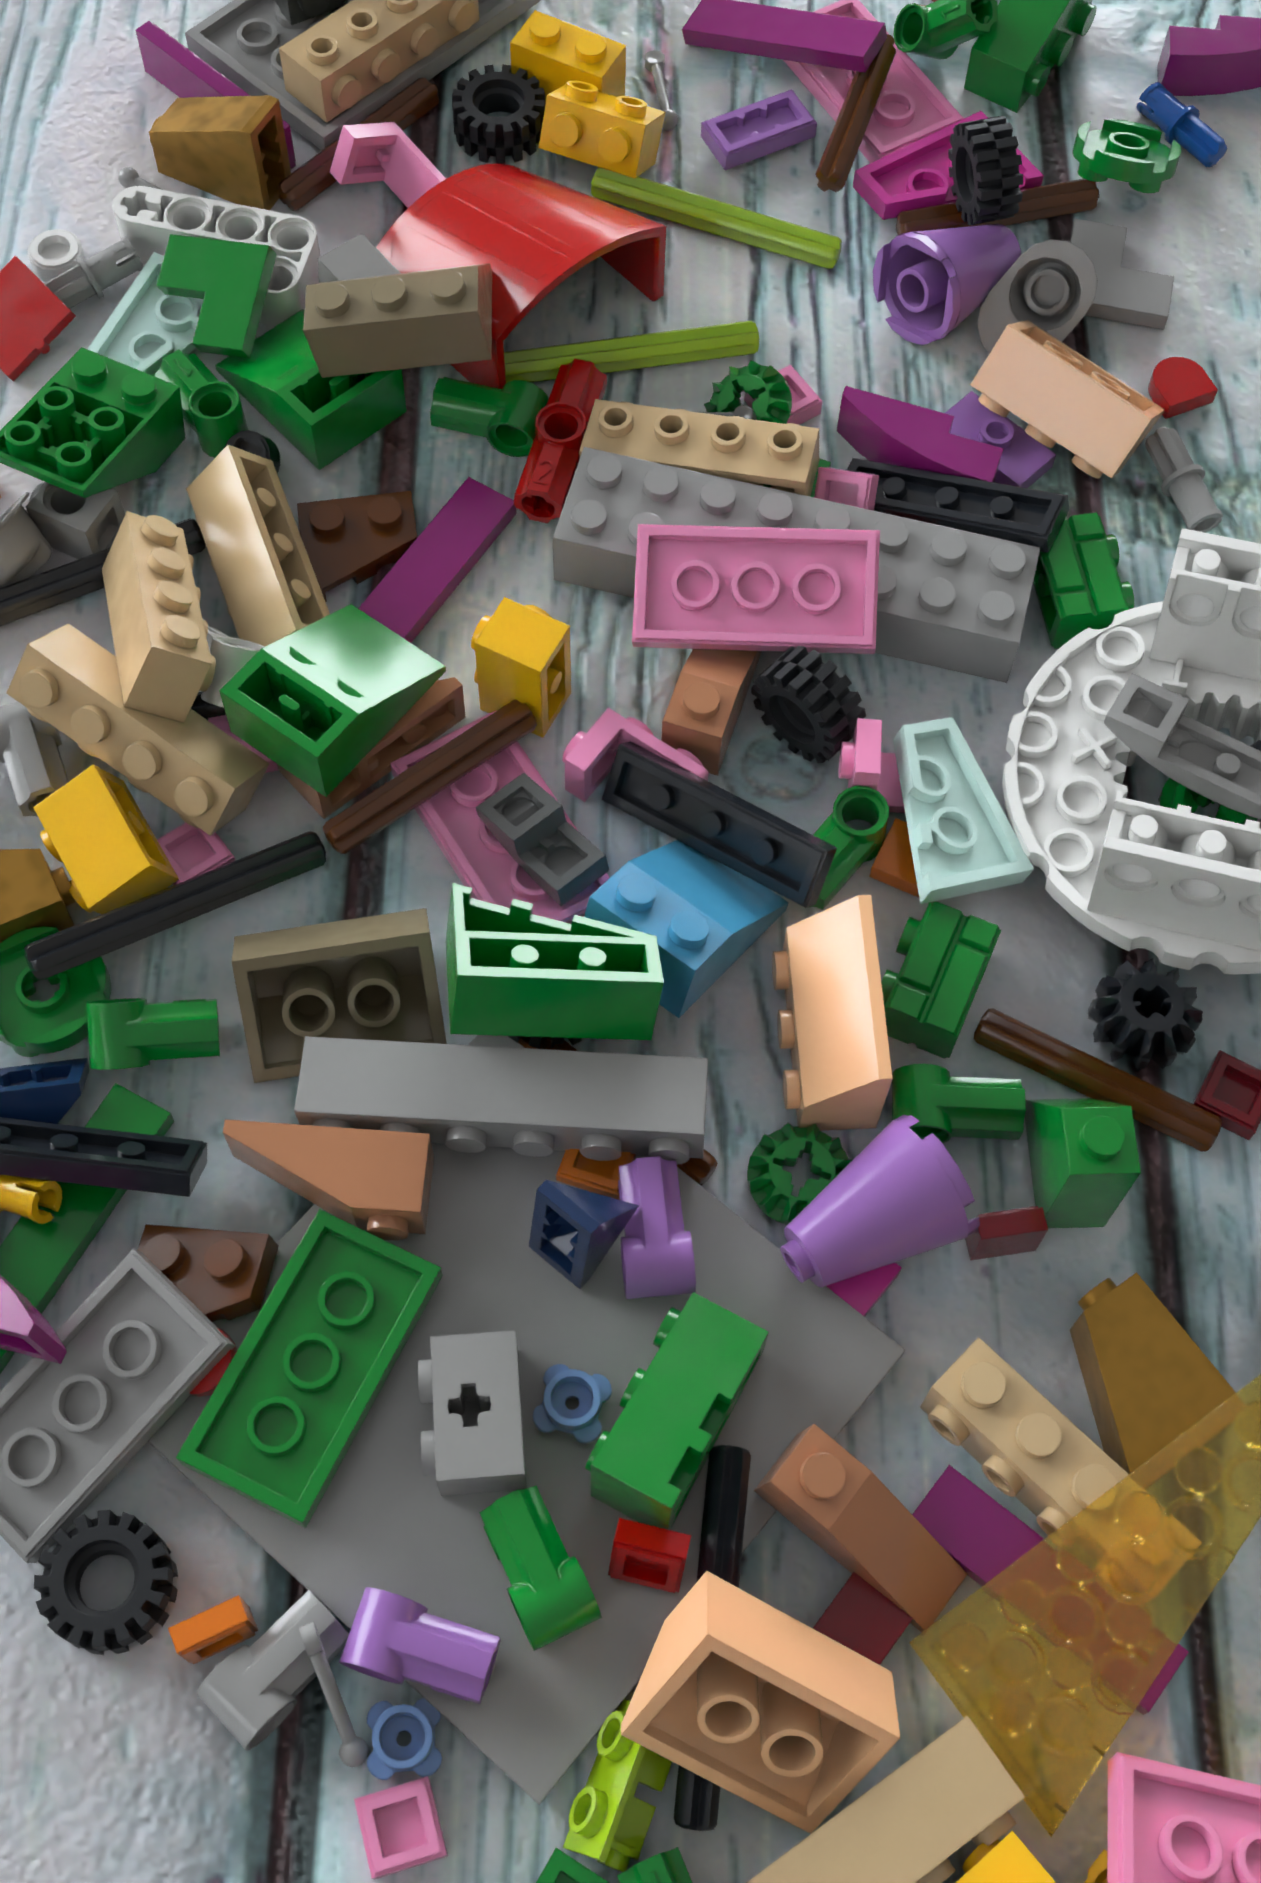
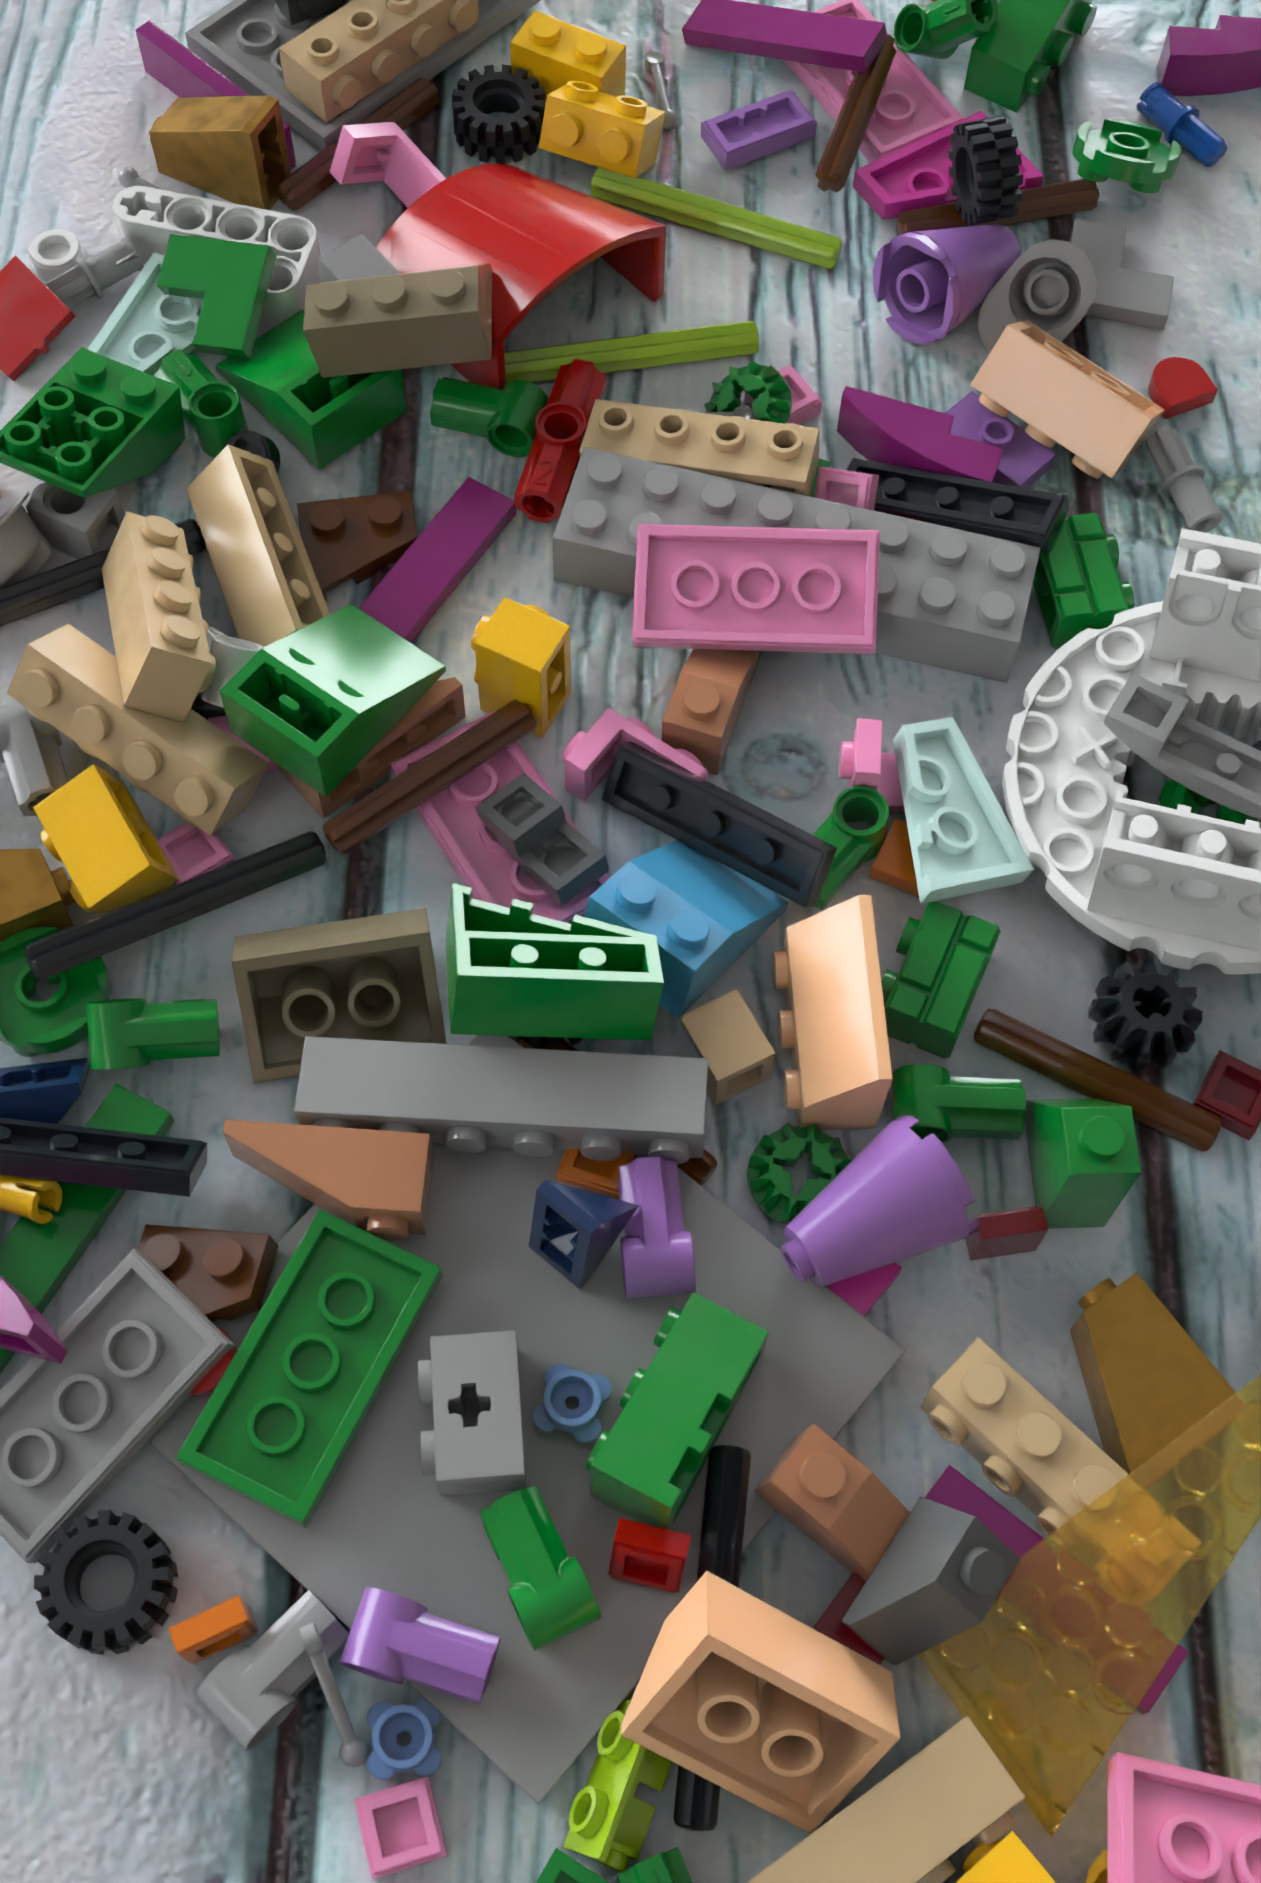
black tyre [751,646,866,763] -> none
none -> tan panel [681,989,776,1106]
none -> dark grey slope [842,1496,1020,1666]

